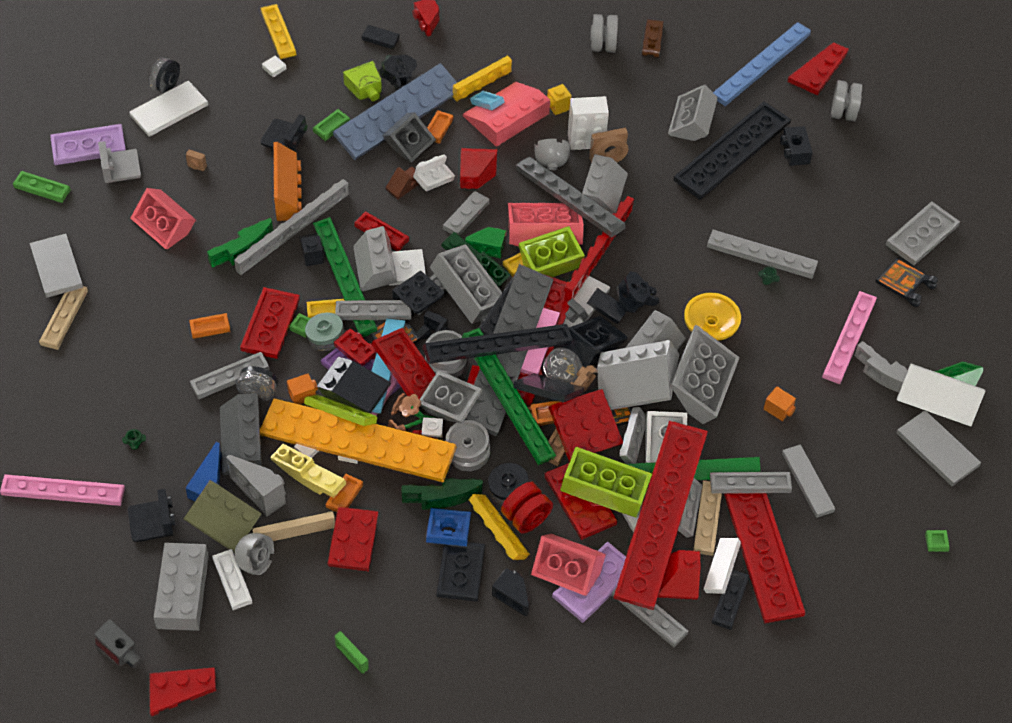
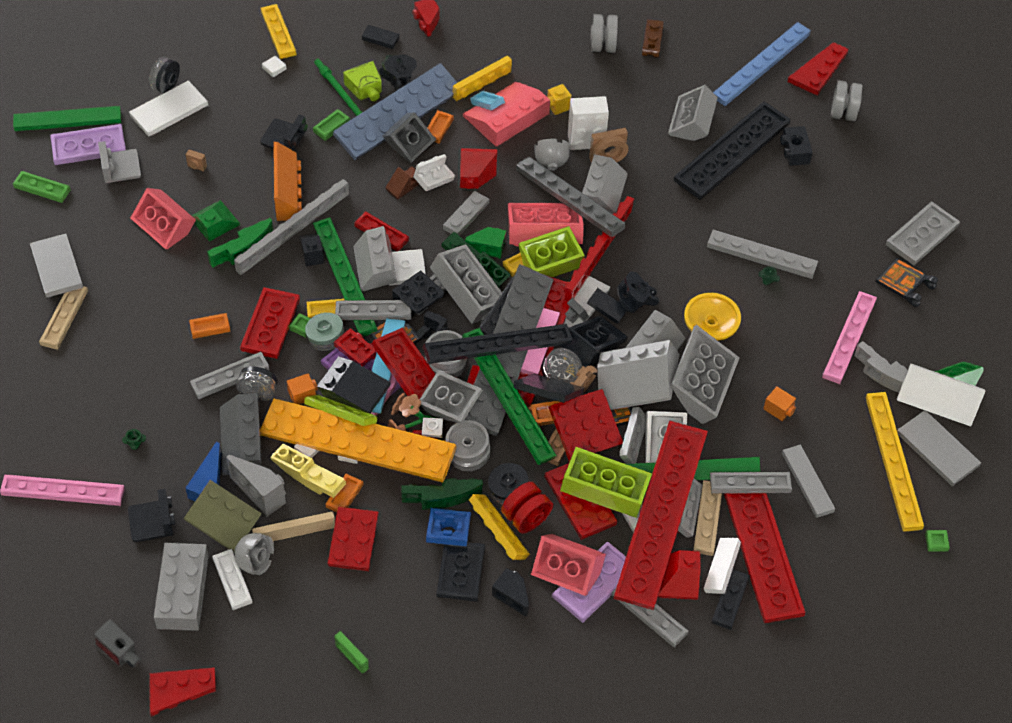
none -> green tile [13,106,121,131]
none -> green slope [191,200,240,242]
none -> green bar [314,58,362,116]
none -> yellow plate [866,392,924,532]

